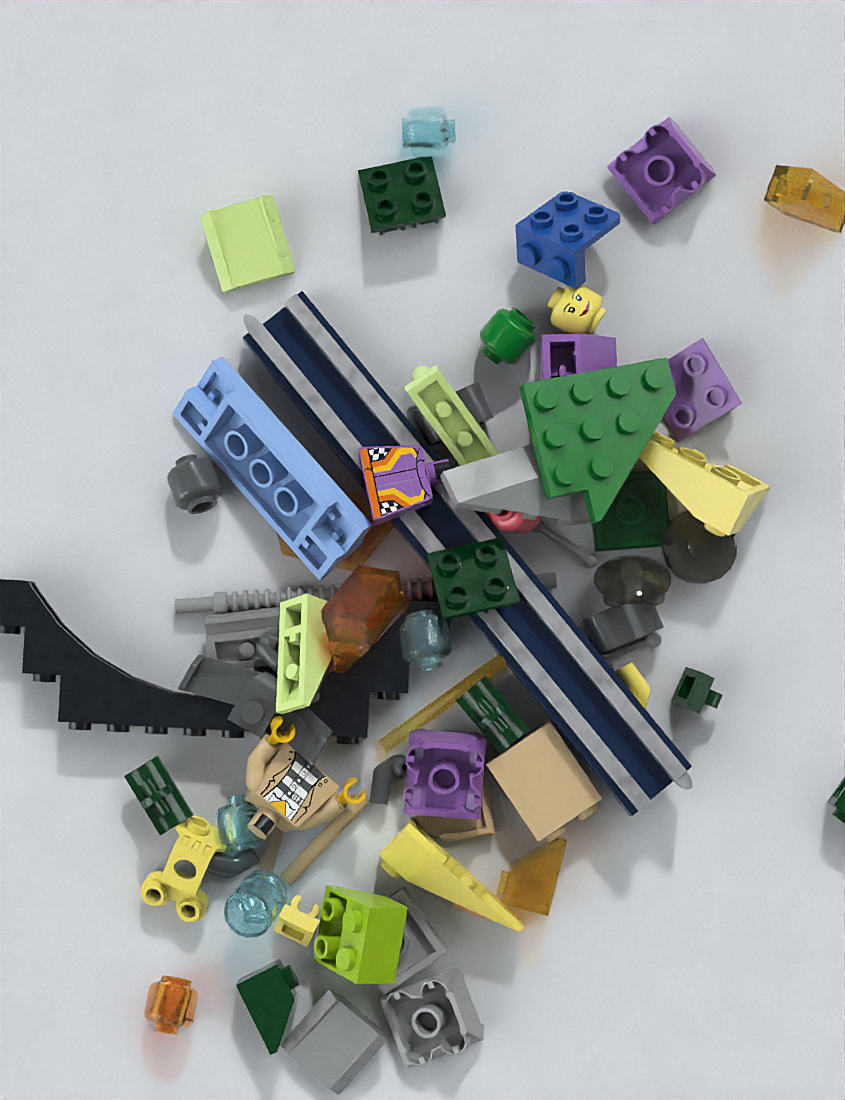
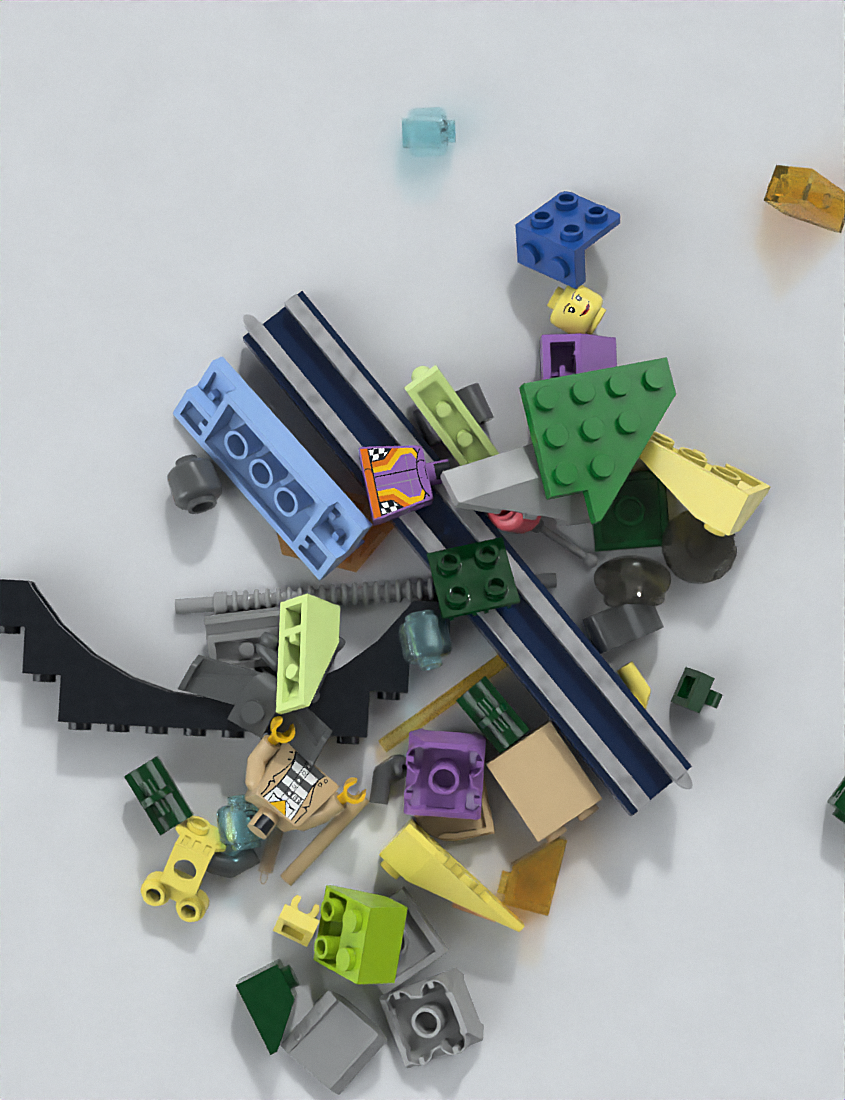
clear orange head [144,975,198,1035] -> none
yellowish green slope [200,195,295,293] -> none
clear light blue wheel [223,870,288,938] -> none
clear orange slope [321,565,406,674] -> none
dark green hinge [358,155,446,236] -> none
green head [480,307,536,365] -> none
light grey hinge [600,632,662,660] -> none
medium lavender slope [607,117,716,225] -> none
medium lavender hinge [663,338,742,442] -> none

